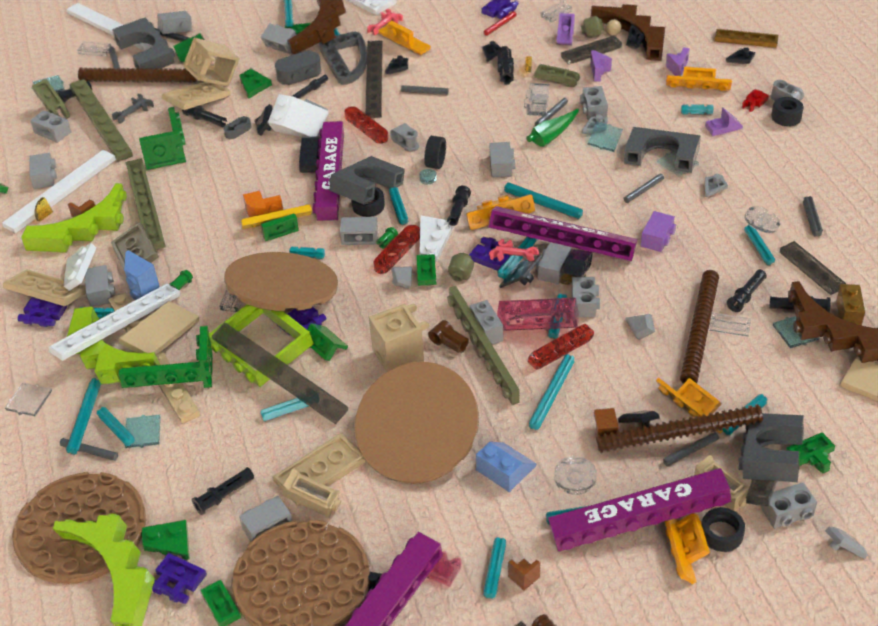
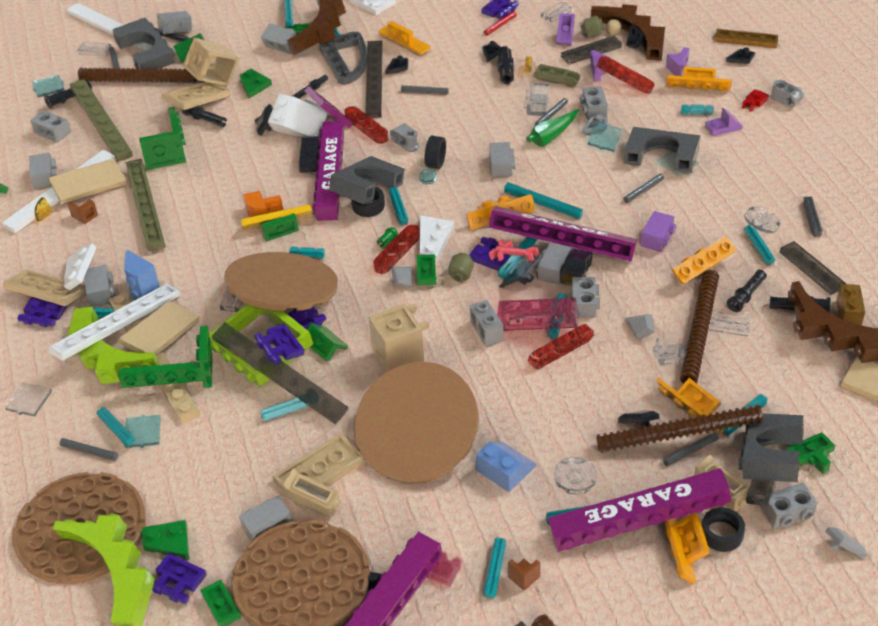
lime arch [21,183,127,253] -> none
olive hinge [32,79,70,118] -> none
teal axle [66,378,101,455] -> none
dark tan tile [111,222,159,269] -> none
dark grey bar [112,94,154,123] -> none
green pin [169,270,193,290] -> none
black pin [192,467,254,515] -> none
dark grey beam [223,116,252,139] -> none
dark grey brick [275,51,321,85] -> none
light grey brick [340,217,378,245] -> none
coral bar [367,9,403,35] -> none
reddish brown piece [428,320,469,353] -> none
black pin [447,185,471,226] -> none
olive plate [447,286,520,405] -> none
teal axle [529,354,575,430] -> none
dark orange panel [594,408,619,441] -> none
light grey piece [705,174,728,197] -> none
black tyre [771,97,804,126] -> none
clear light blue piece [773,316,819,348] -> none
none -> tan tile [49,158,127,204]
none -> dark purple plate [254,324,305,365]
none -> magenta tile [304,87,353,129]
none -> clear red beam [597,56,655,94]
none -> clear bracket [653,338,686,365]
none -> light orange bracket [672,236,736,285]

